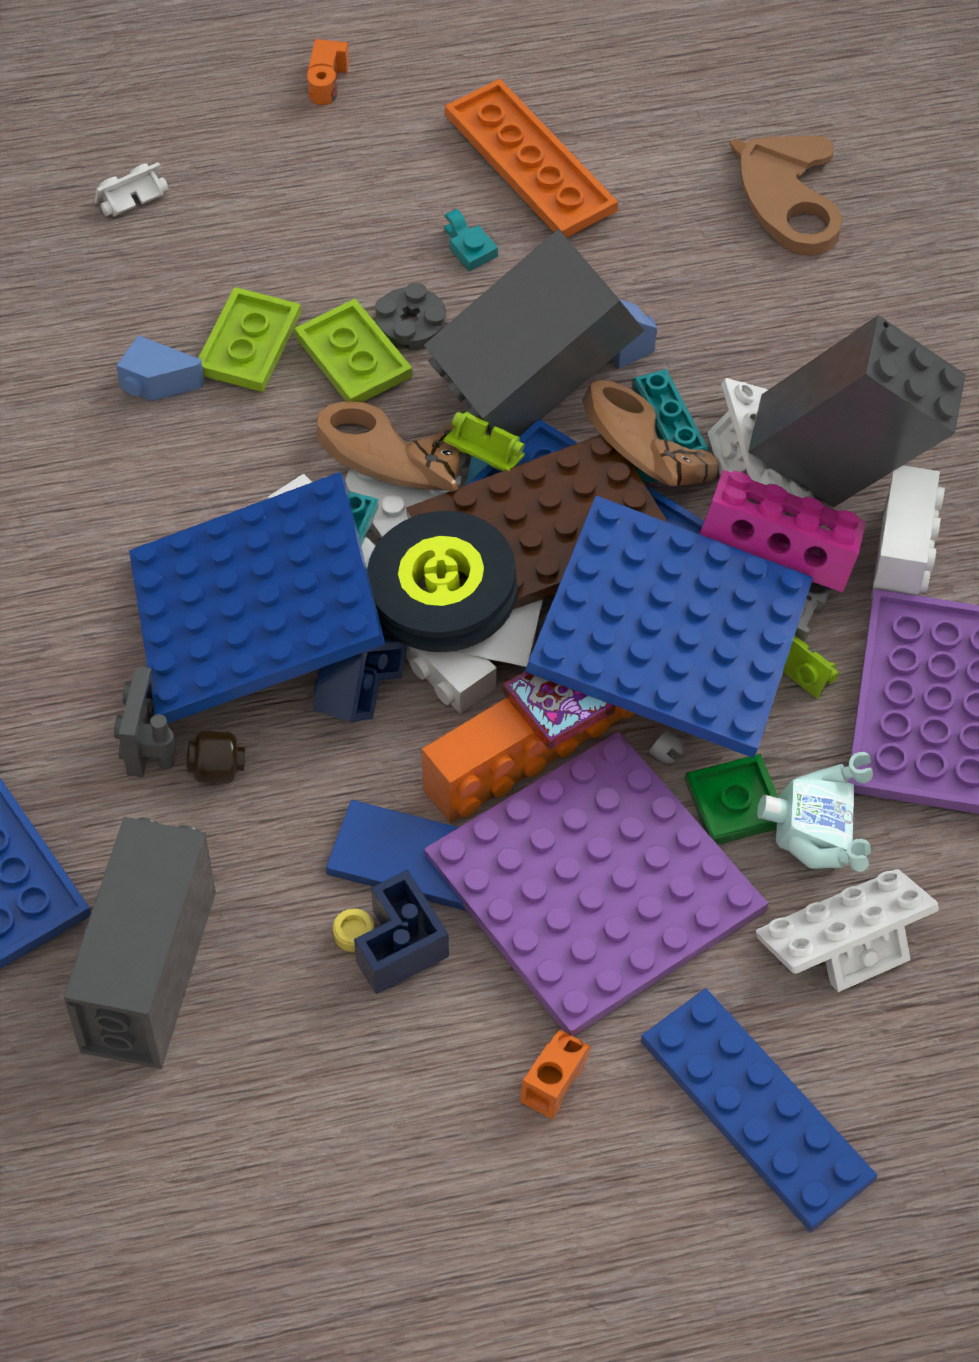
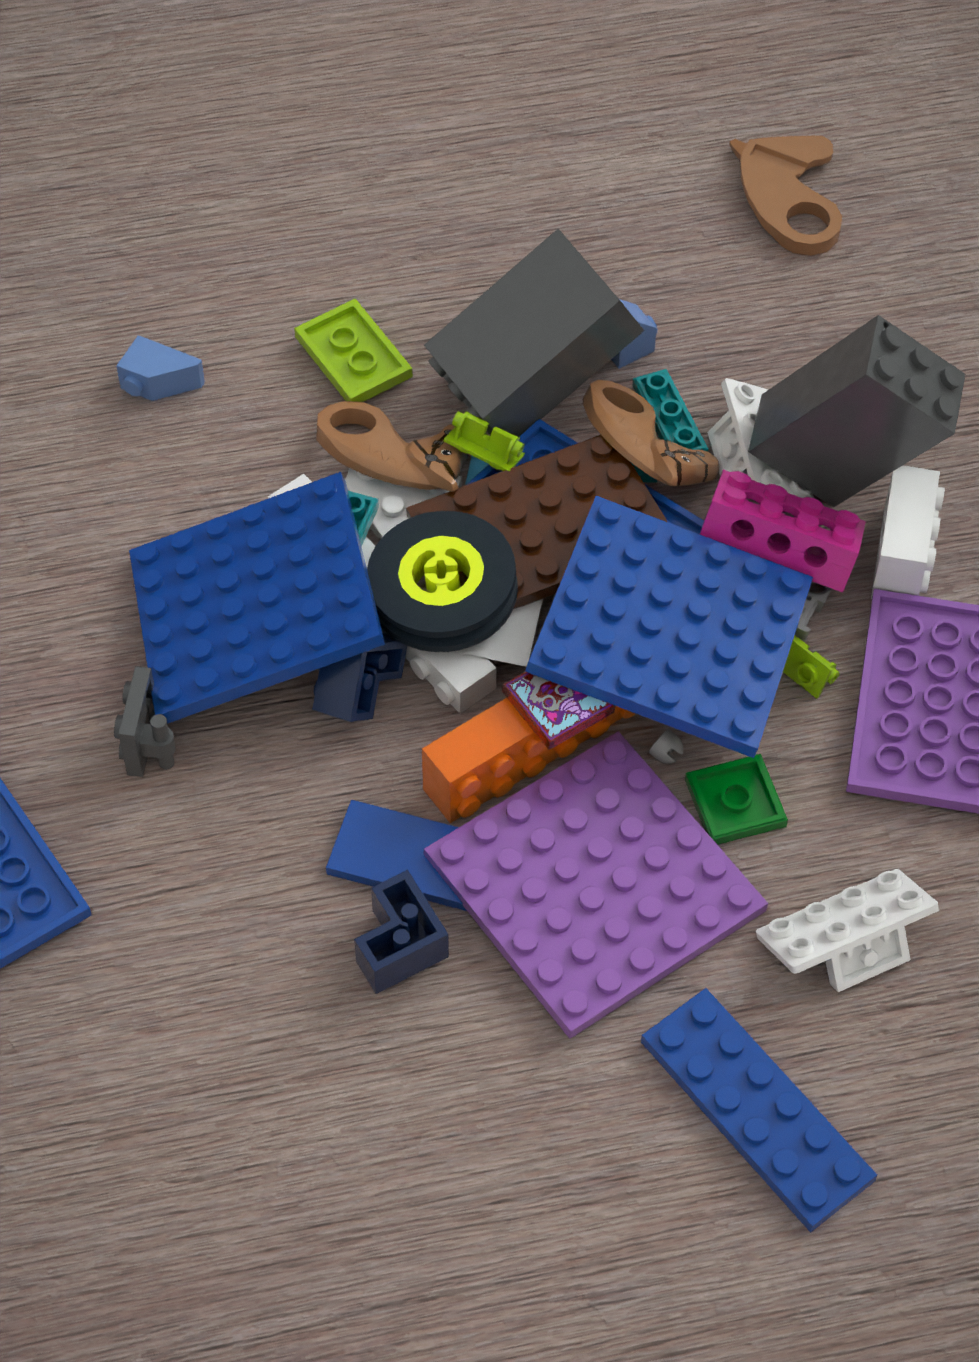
dark grey container [64,817,216,1069] -> none
white hinge [94,162,168,217] -> none
dark brown head [187,731,245,784] -> none
lime plate [198,287,302,392] -> none
orange leg [307,39,349,105] -> none
light yellow tile [333,909,374,952] -> none
dark grey plate [375,283,446,350] -> none
orange plate [444,78,618,238] -> none
teal plate [444,209,498,271] -> none
orange leg [519,1030,591,1120] -> none
light aqua torso [757,752,873,872] -> none

